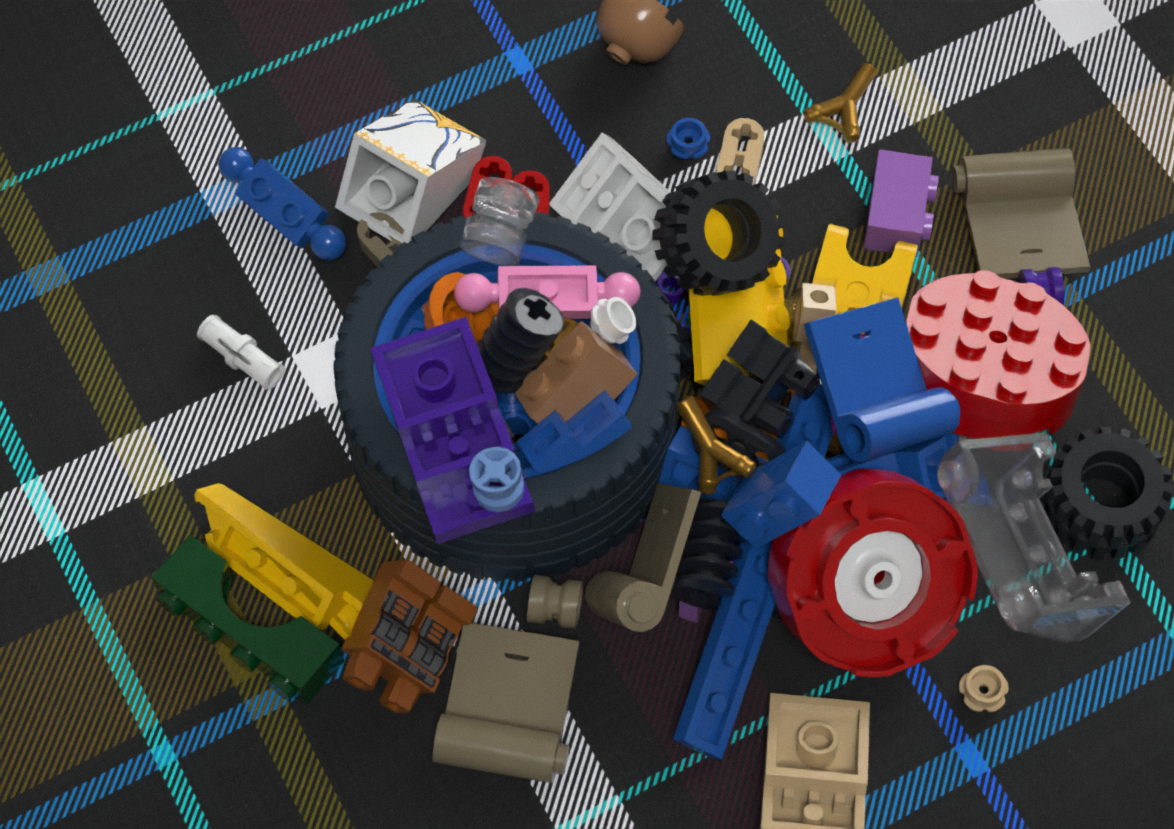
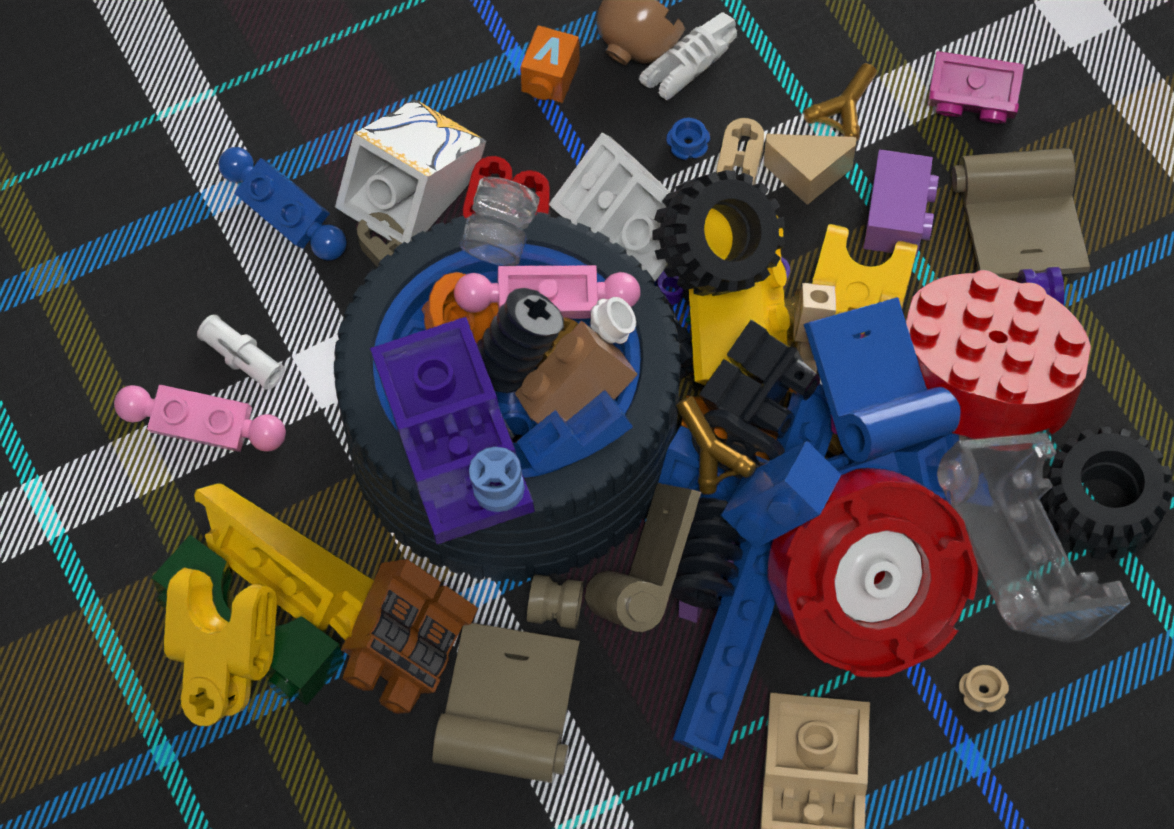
none -> bright pink plate [114,385,286,452]
none -> yellow piece [164,568,277,726]
none -> orange brick [520,25,580,103]
none -> white hinge [639,12,737,100]
none -> tan slope [764,134,856,205]
none -> dark pink bracket [927,51,1024,124]

